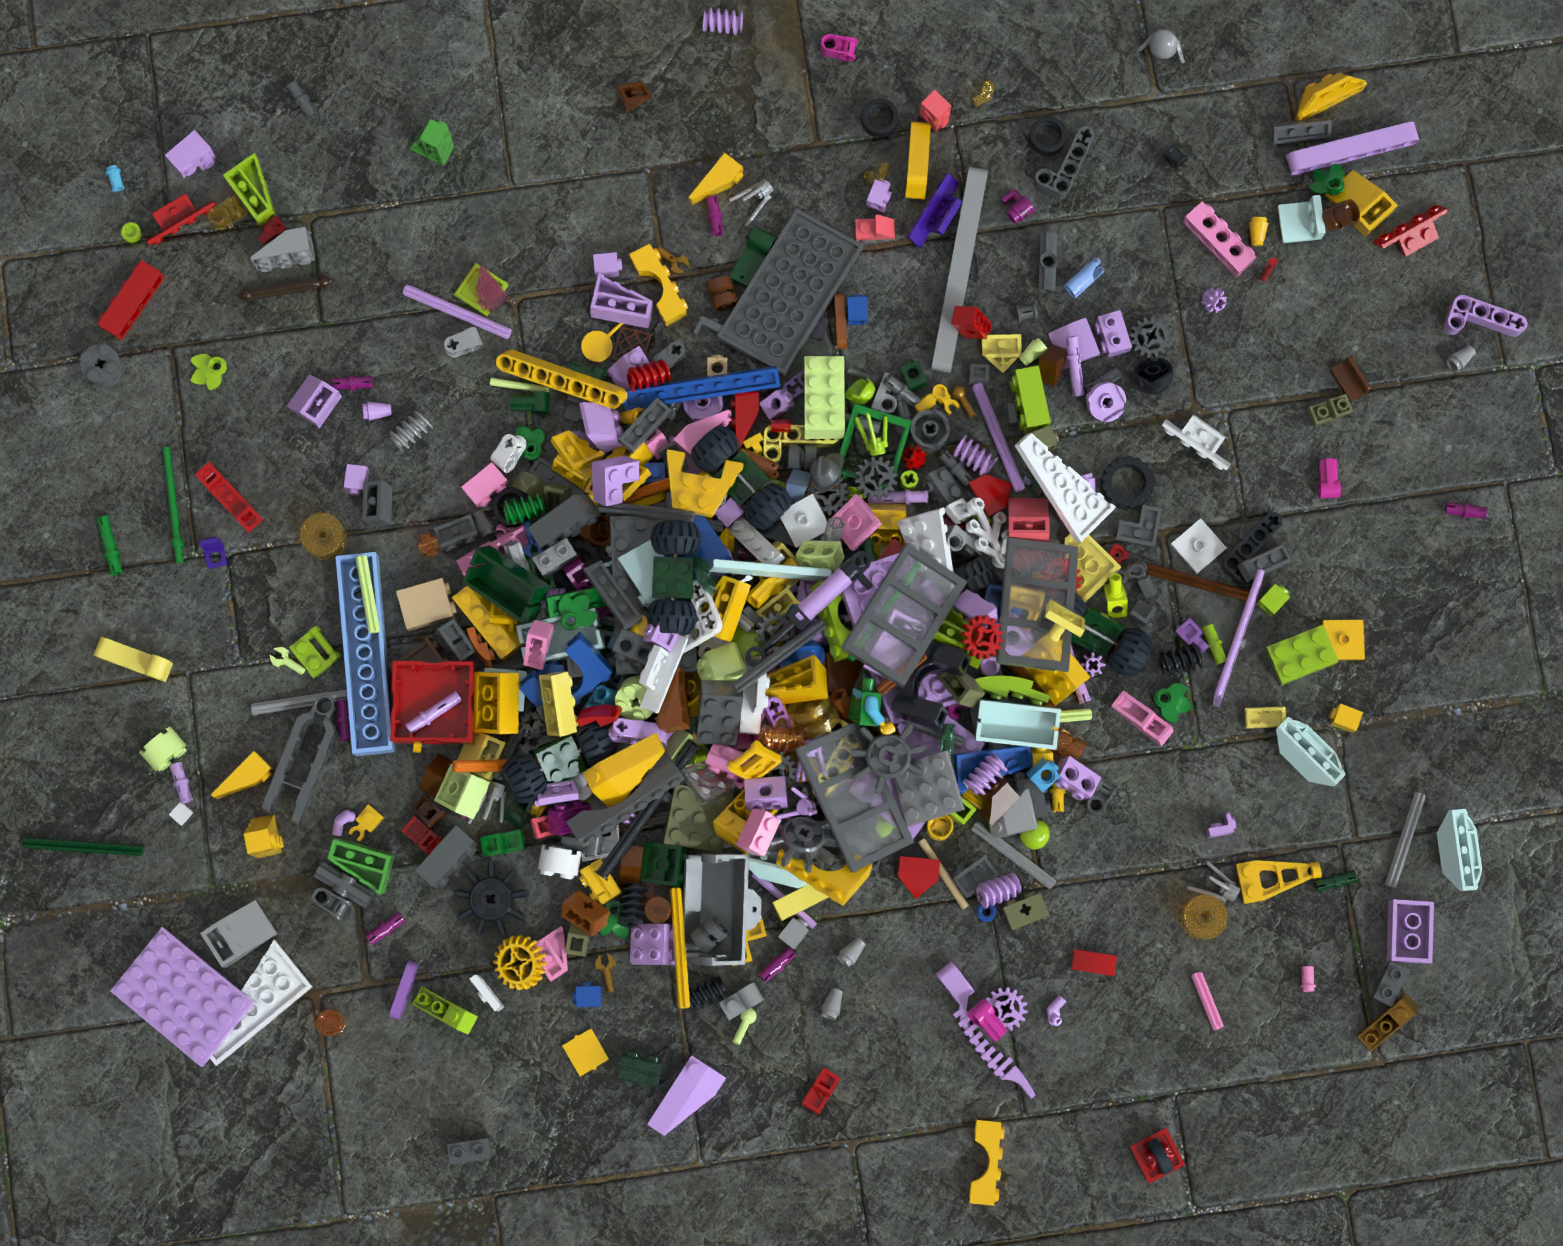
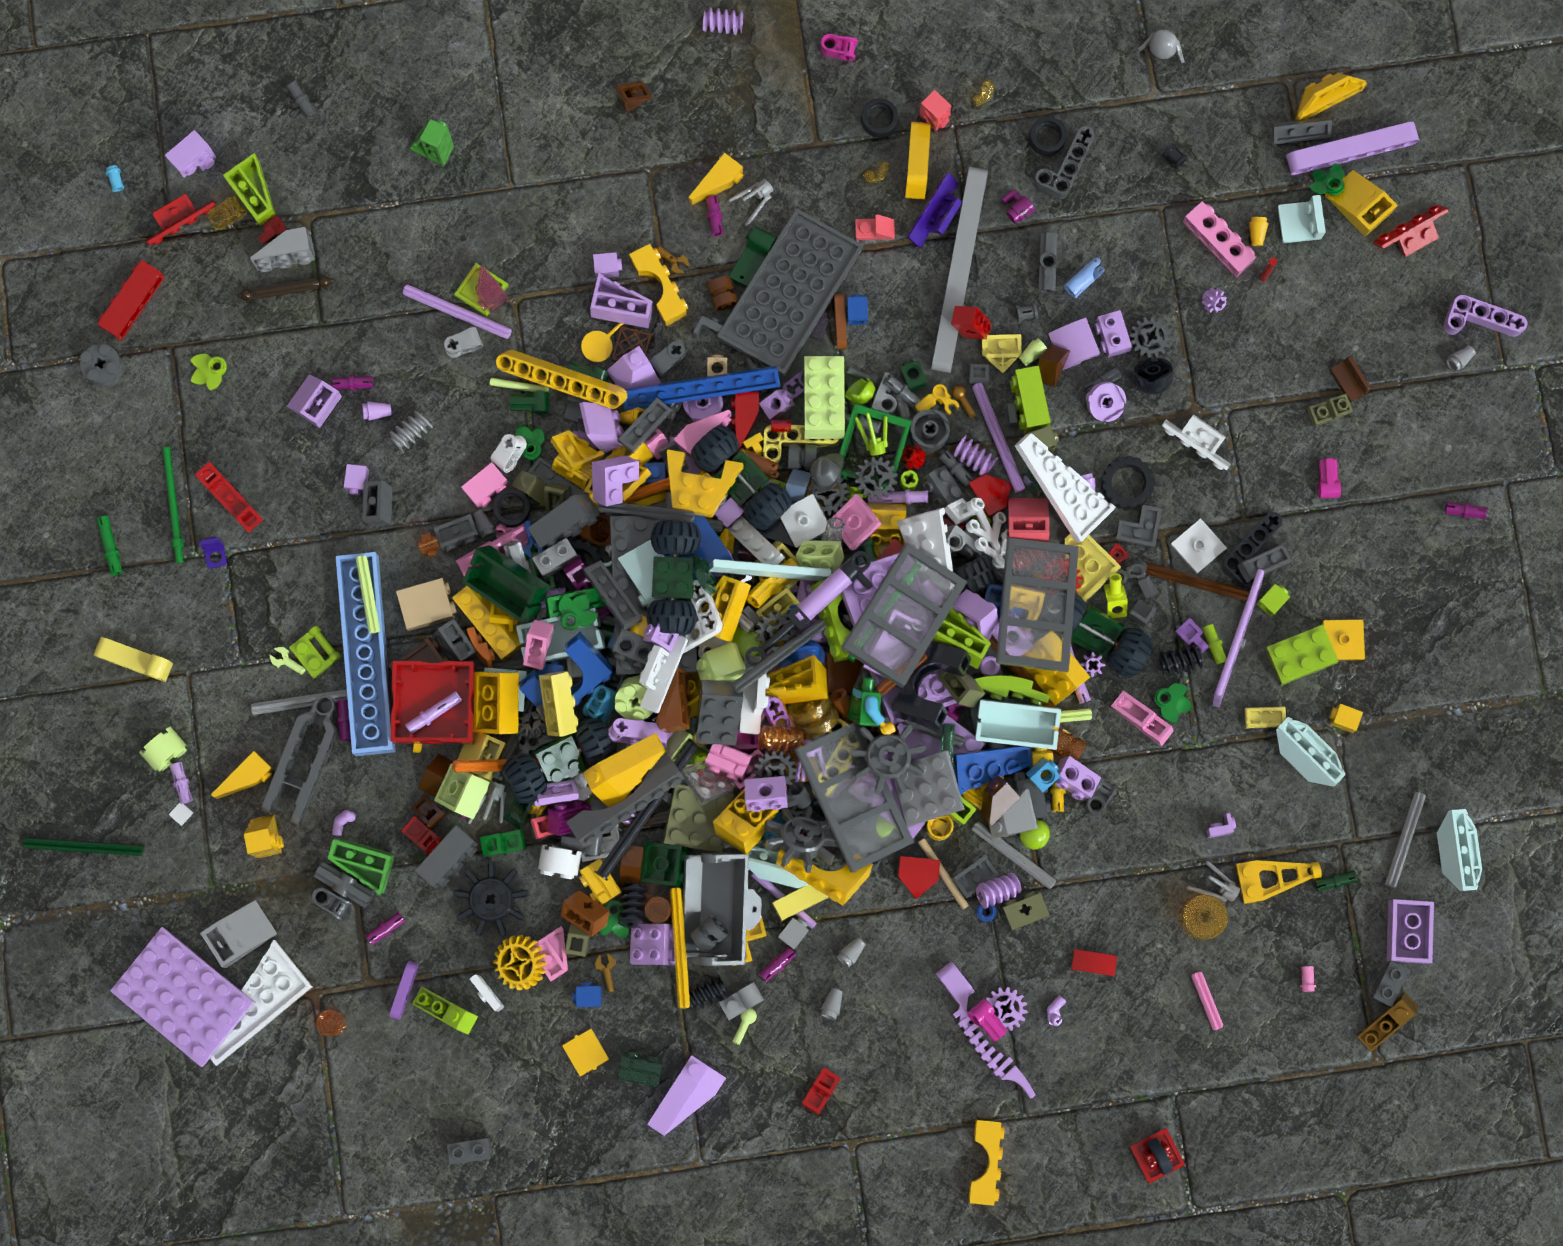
lime tile [121,222,142,243] -> none
clear yellow wheel [300,513,347,560] -> none
yellow plate [349,805,384,842] -> none
green piece [504,493,546,526] -> none
red slope [576,705,623,727] -> none
red piece [627,359,671,392] -> none
yellow plate [727,740,782,779] -> none
bright pink brick [736,809,781,857] -> none
lavender plant [776,787,817,819] -> none
lavender brick [866,179,892,213] -> none
red gear [960,615,1004,659] -> none
lavender piece [963,752,1008,796] -> none
light yellow tile [1045,599,1085,642] -> none
lavender pin [1065,336,1085,396] -> none
reddish brown wheel [1322,199,1360,231] -> none

